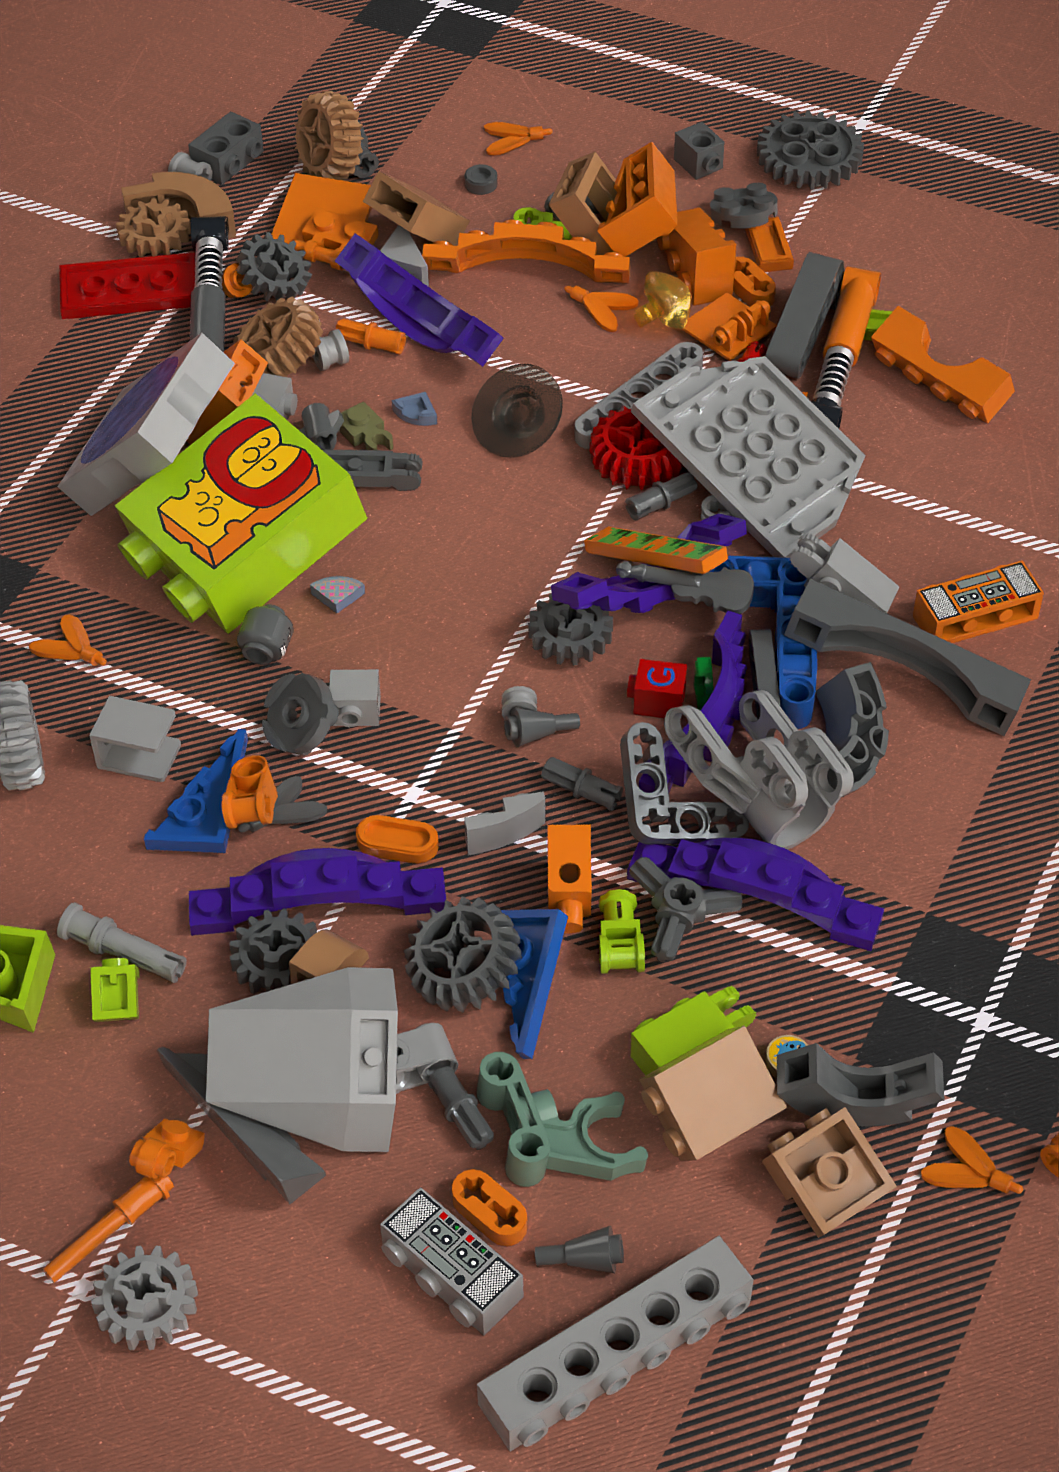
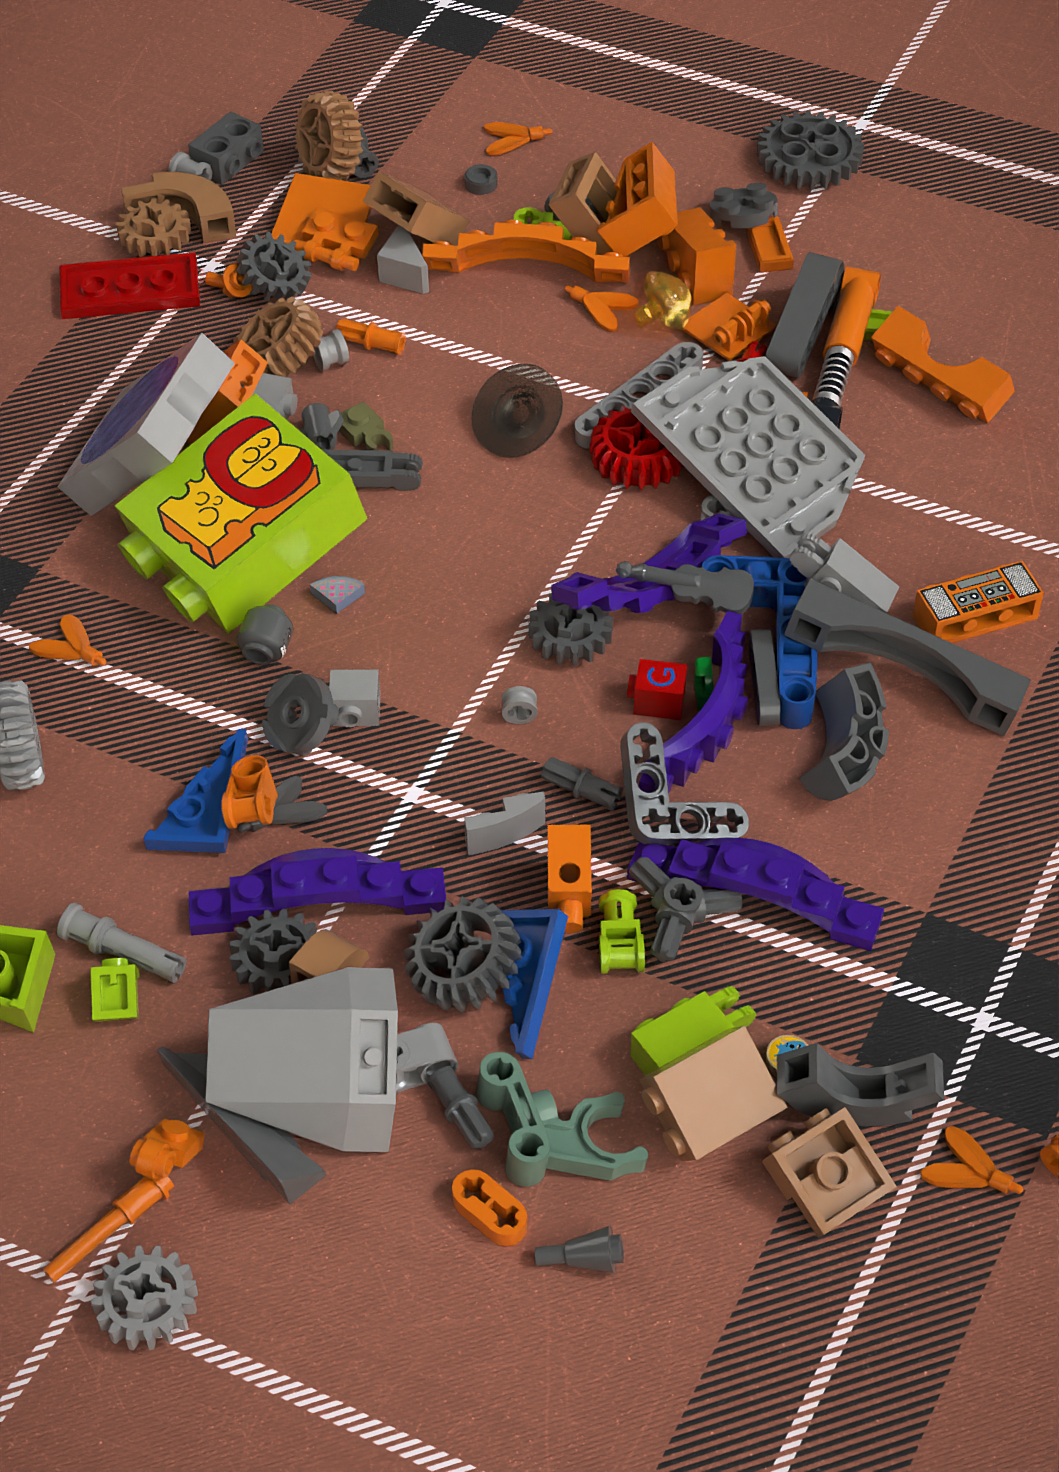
light grey piece [89,695,181,782] -> none
piece [190,216,229,352] -> none
dark purple piece [335,233,504,367] -> none
orange tile [356,815,439,864] -> none
brick [380,1187,524,1336] -> none
sand blue tile [392,392,437,426] -> none
light grey brick [477,1235,754,1452] -> none
dark grey cone [504,707,580,747] -> none
orange tile [584,526,728,574] -> none
dark grey axle [625,472,698,521] -> none
light grey piece [664,690,854,850] -> none
dark grey brick [674,122,725,180] -> none
orange beam [733,257,776,306] -> none

